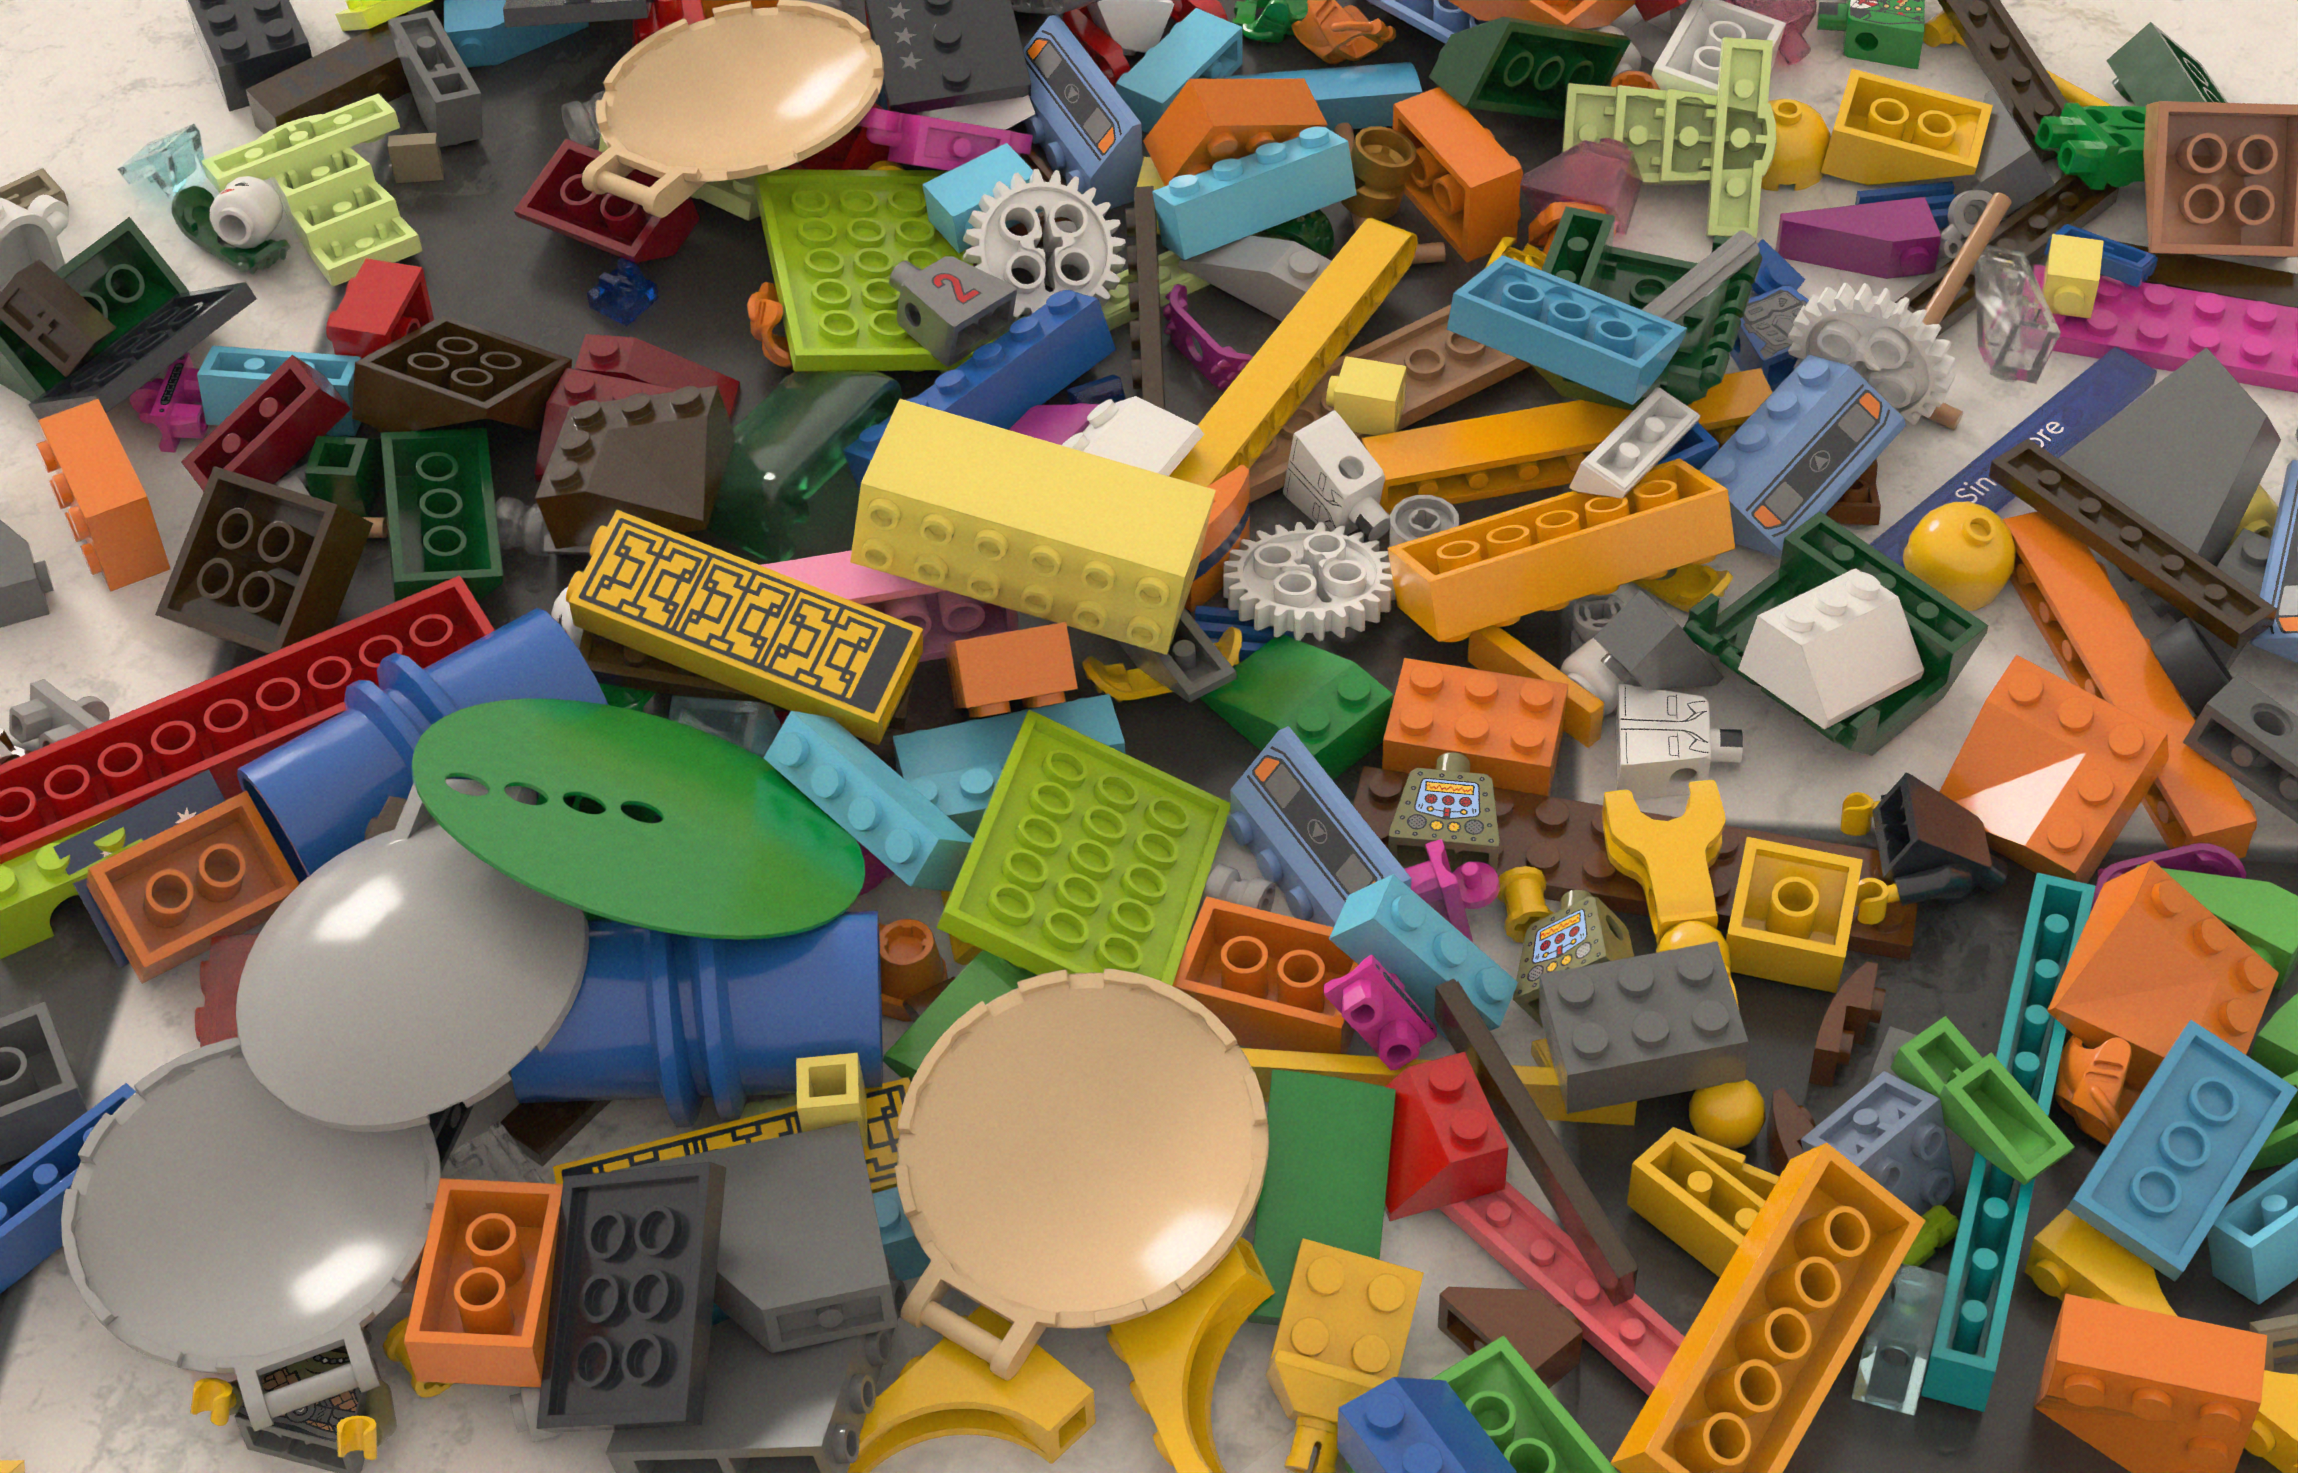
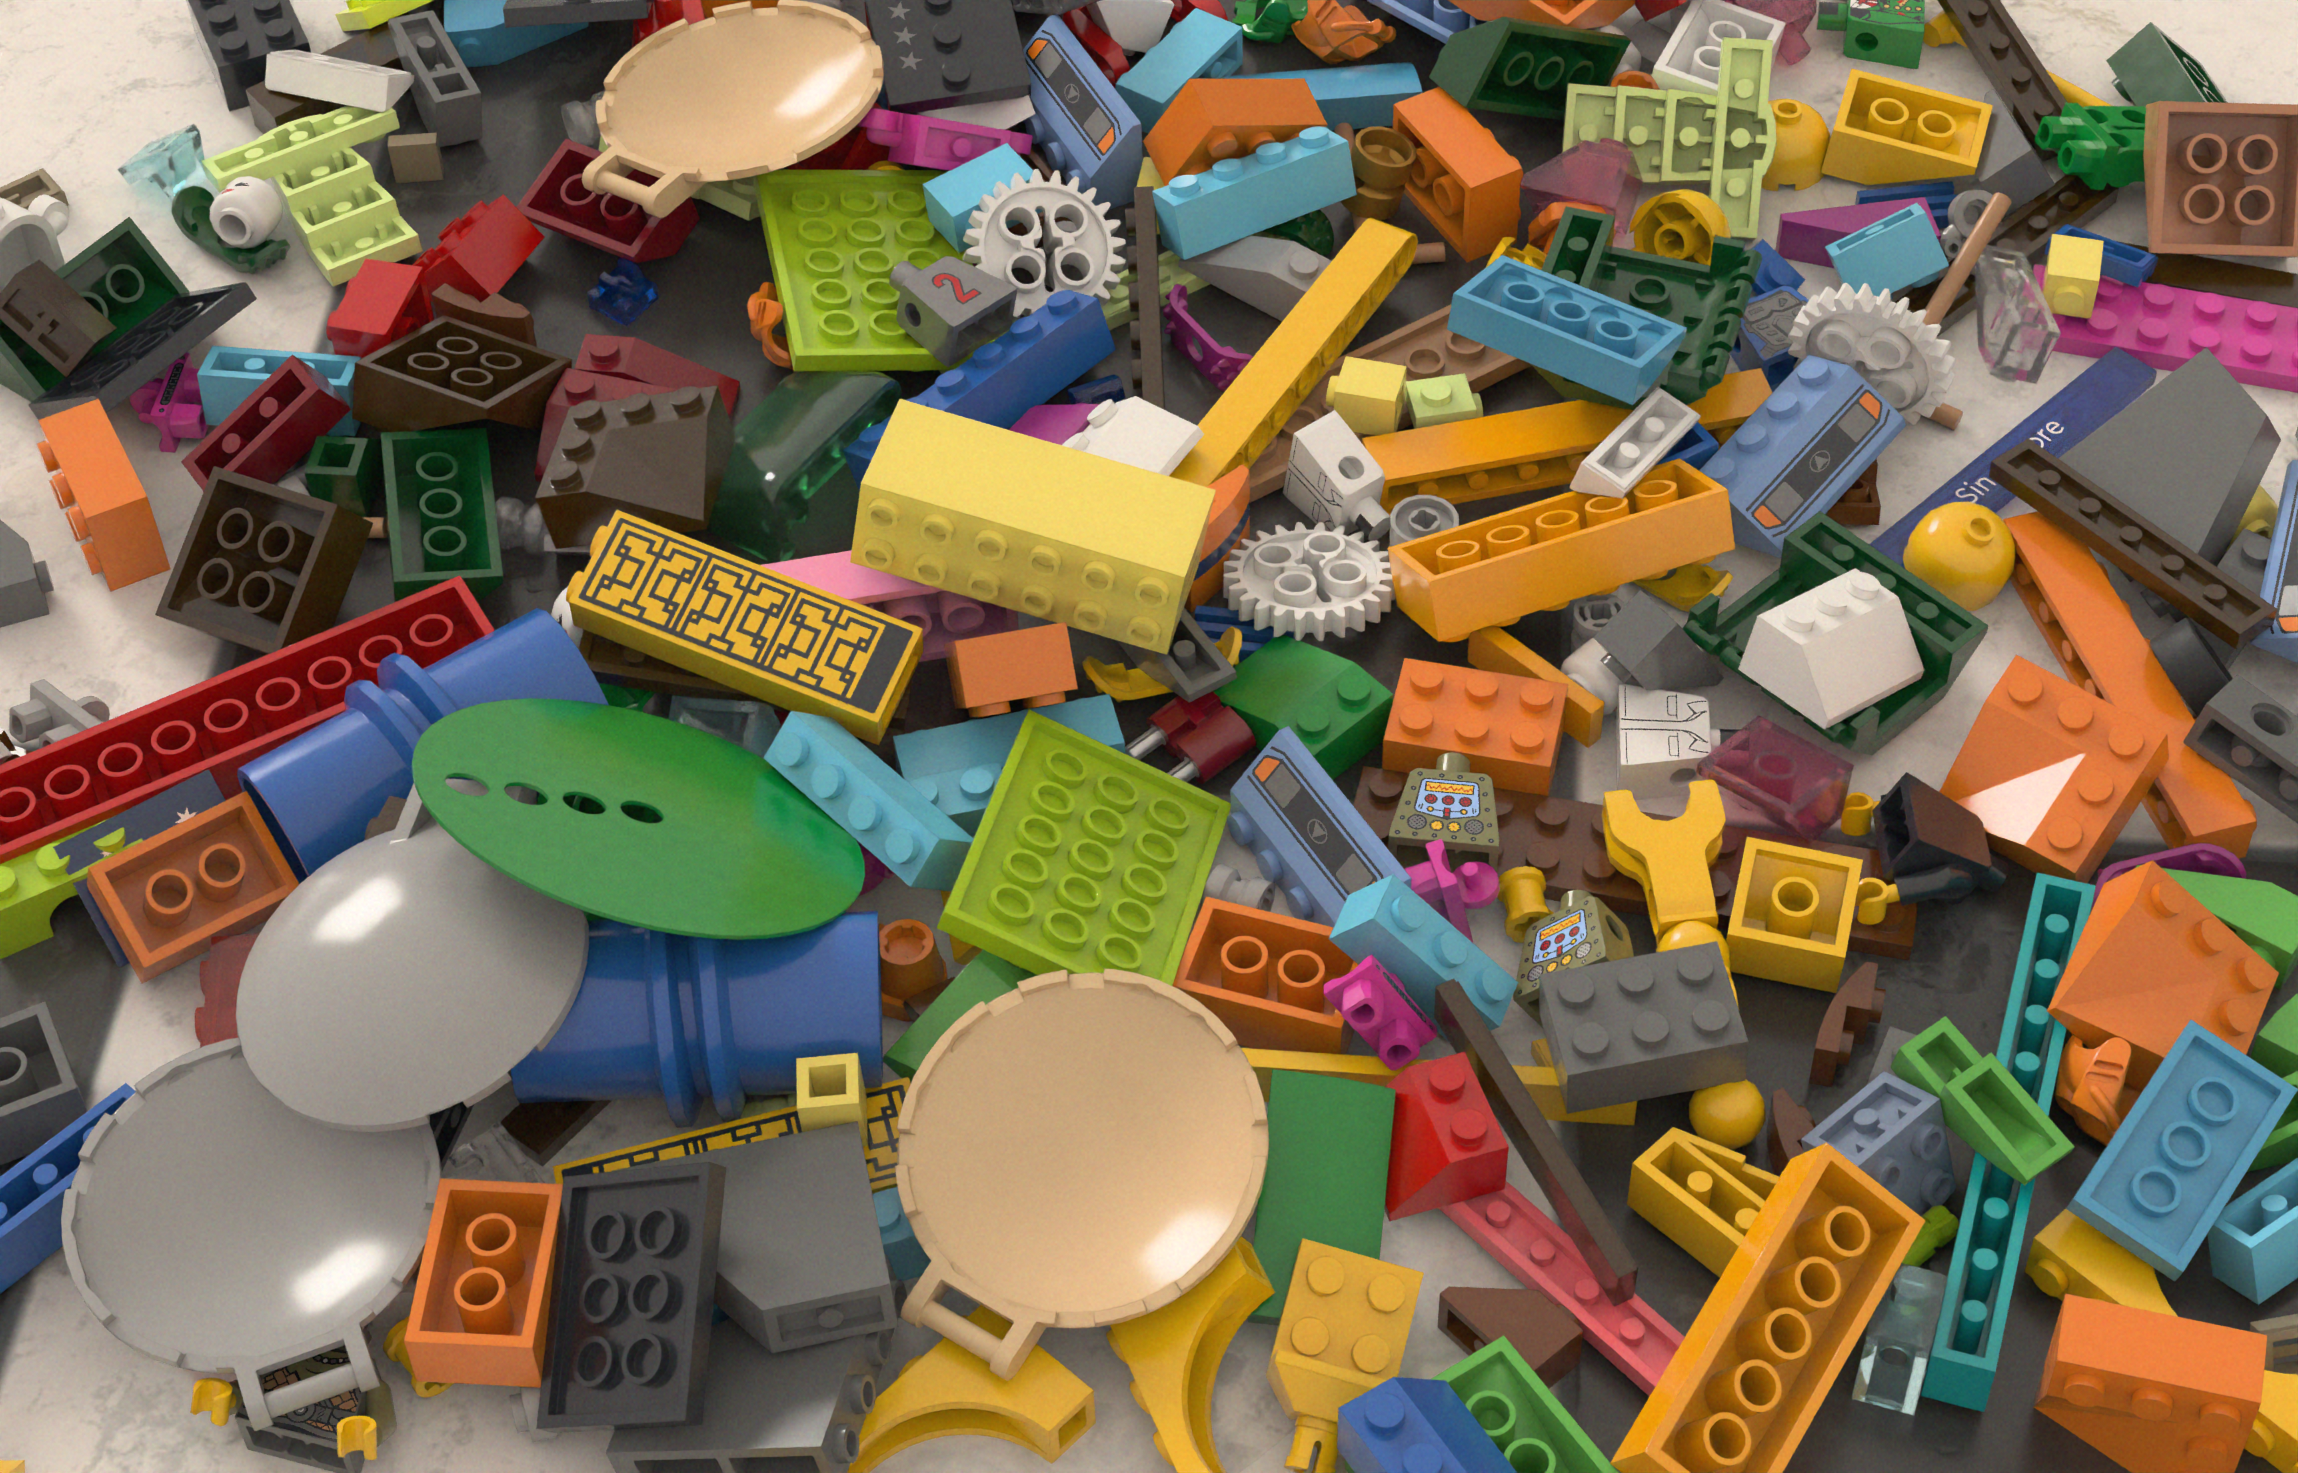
light grey axle [1642,230,1760,323] -> none
none -> white slope [265,50,414,112]
none -> red slope [412,194,545,303]
none -> reddish brown slope [431,283,537,347]
none -> dark red piece [1125,691,1256,784]
none -> yellowish green bracket [1405,373,1483,429]
none -> yellow cylinder [1629,189,1731,266]
none -> clear pink slope [1695,715,1854,843]
none -> medium azure brick [1825,203,1949,300]

